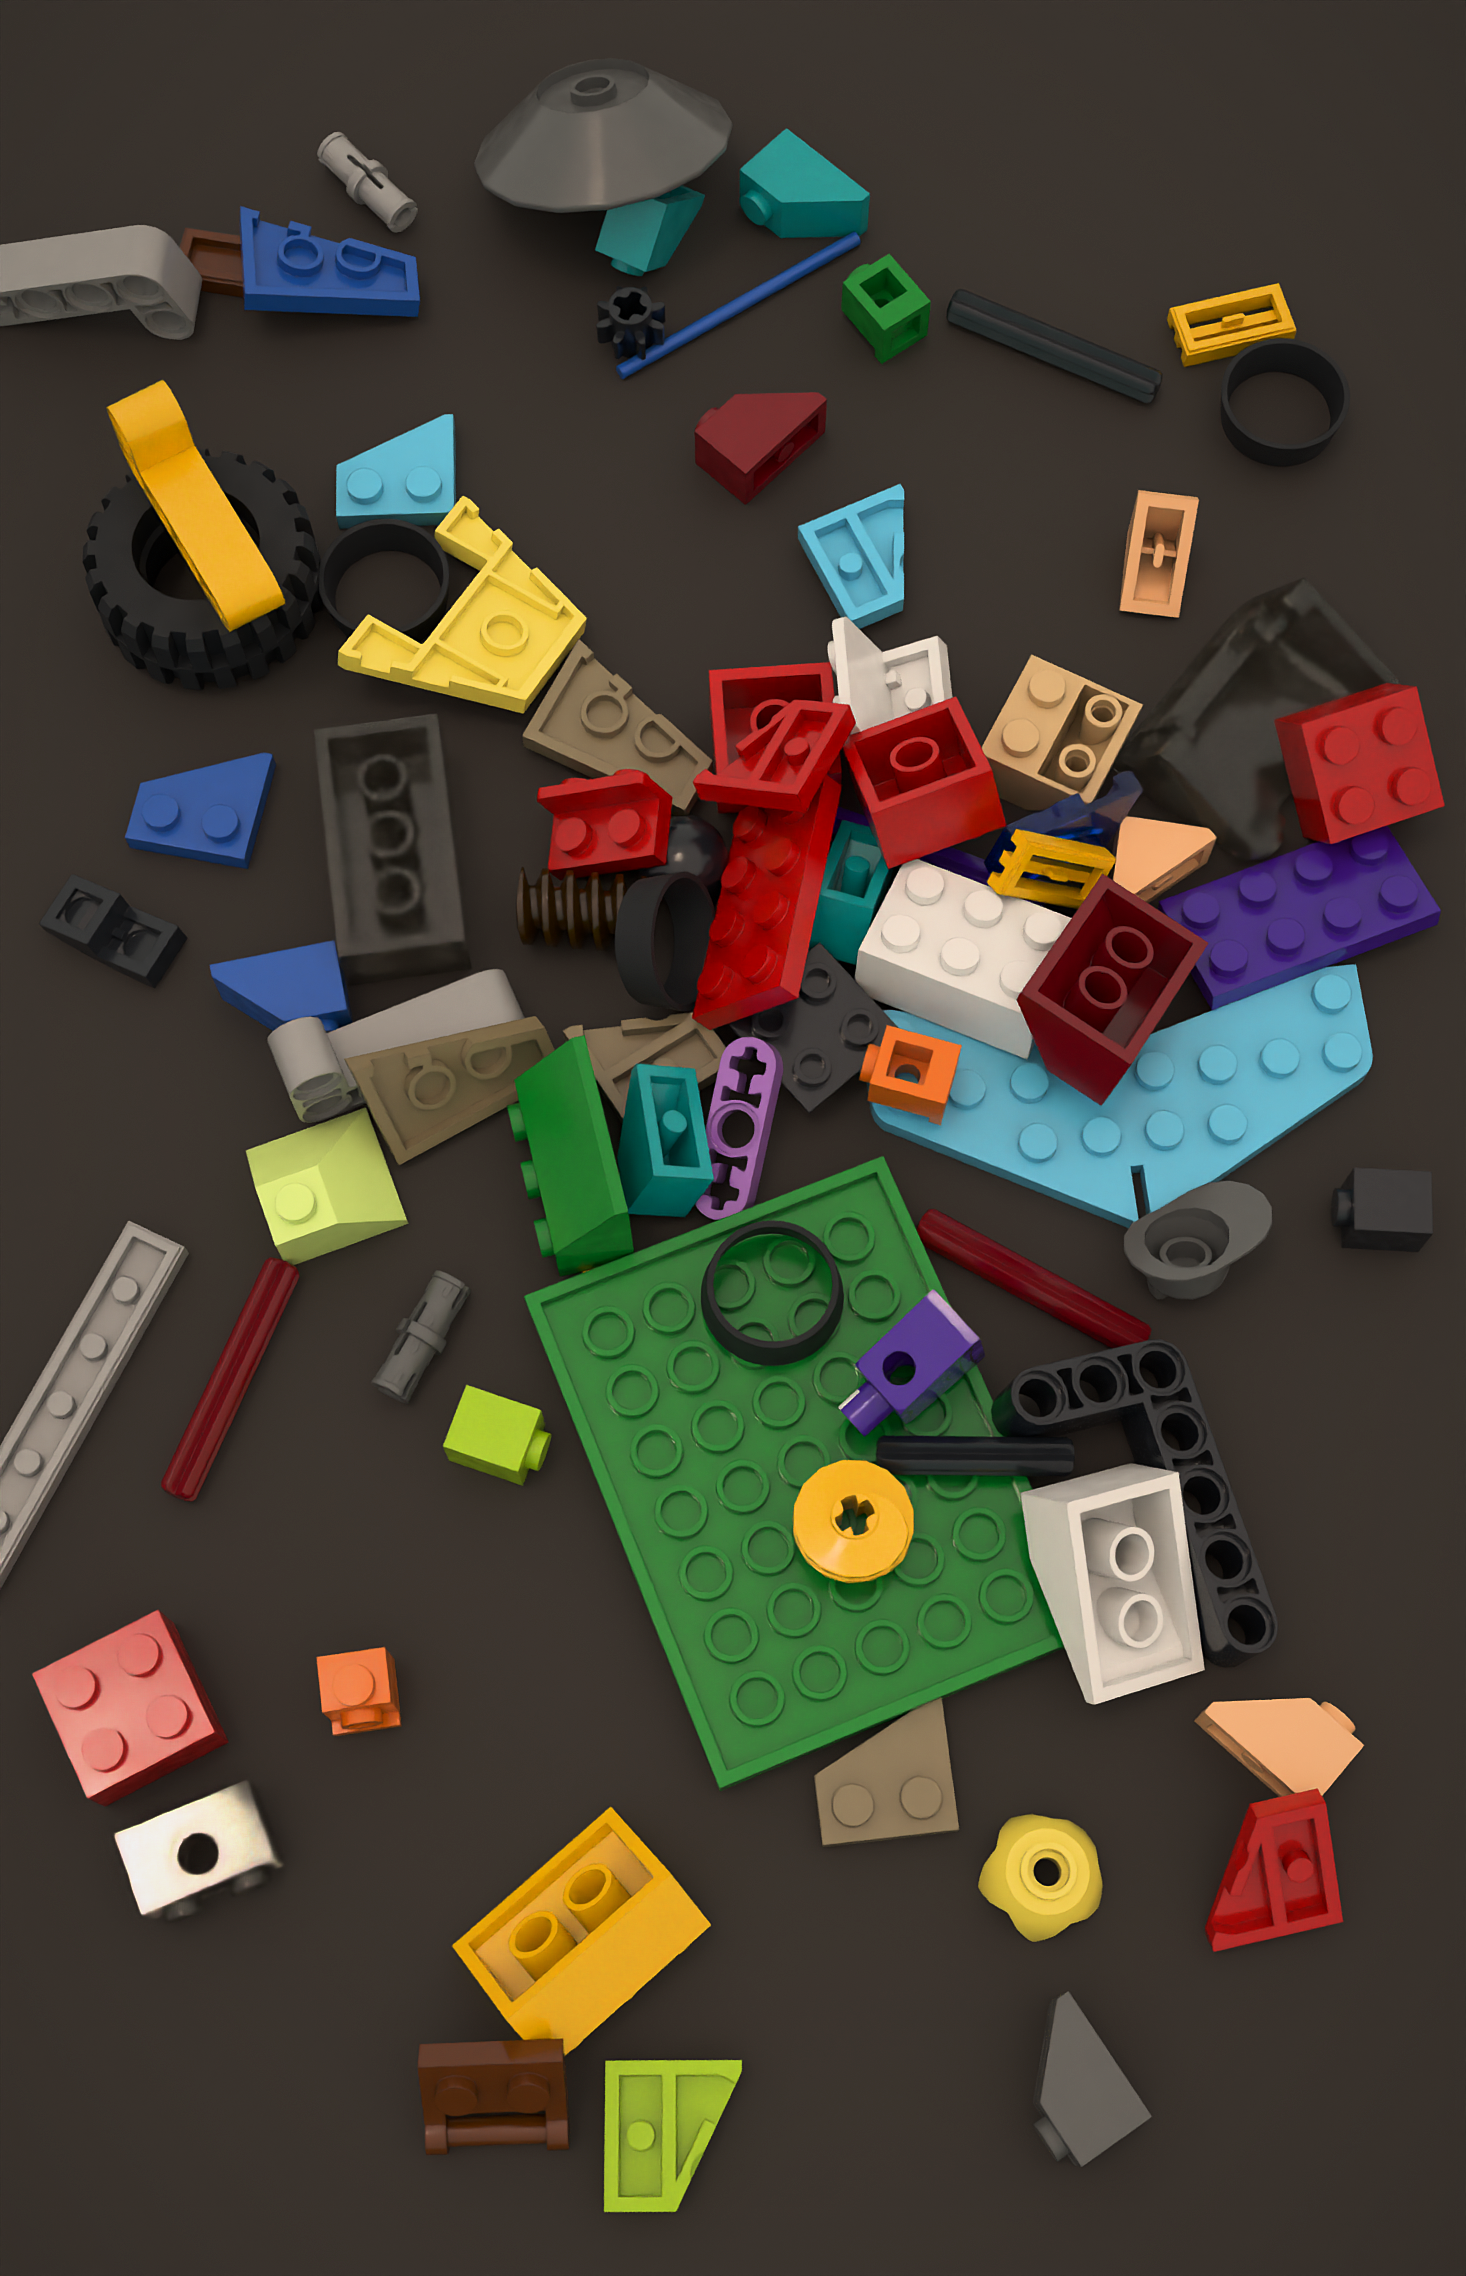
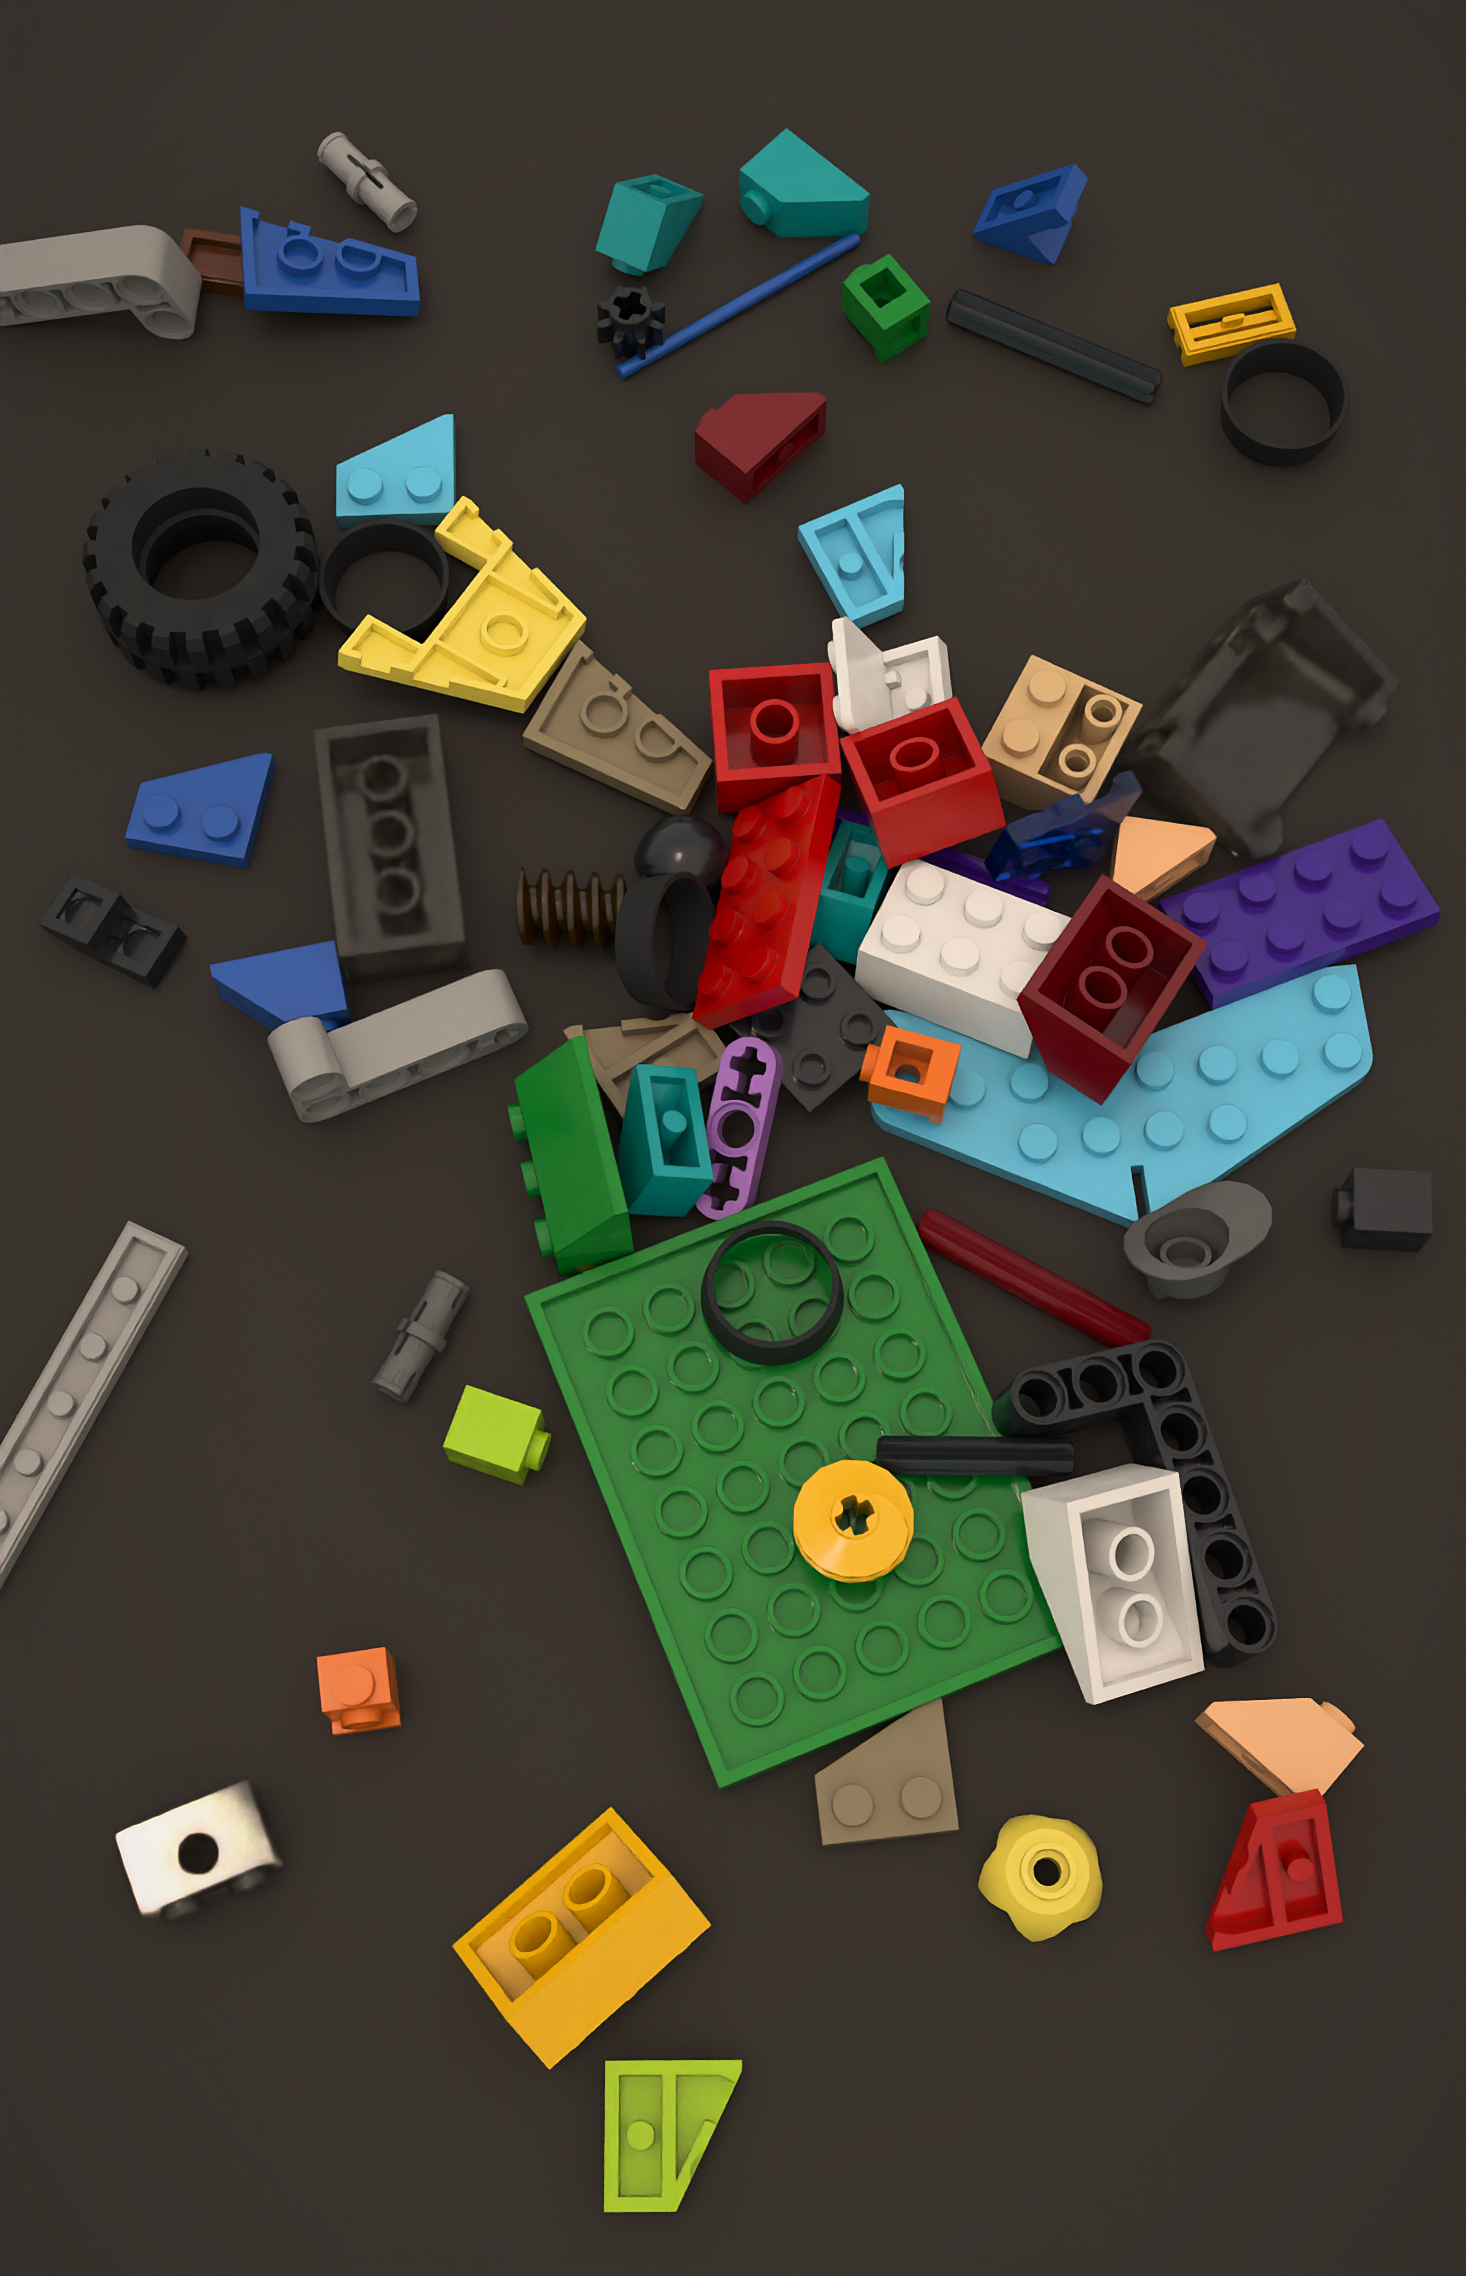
brick [32,1610,229,1807] -> none
yellow beam [106,380,285,632] -> none
dark red axle [161,1257,299,1502] -> none
yellowish green slope [246,1108,408,1265] -> none
dark tan wing [344,1016,554,1165] -> none
reddish brown plate [417,2038,570,2156] -> none
dark grey dish [474,58,733,213] -> none
red bracket [537,769,673,881] -> none
red wing [693,699,856,813] -> none
dark purple torso [838,1289,985,1437] -> none
yellow tile [987,829,1117,909] -> none
dark grey slope [1033,1991,1152,2167] -> none
light nougat slope [1119,490,1199,618] -> none
red brick [1274,683,1445,844] -> none
none -> blue slope [972,163,1088,265]

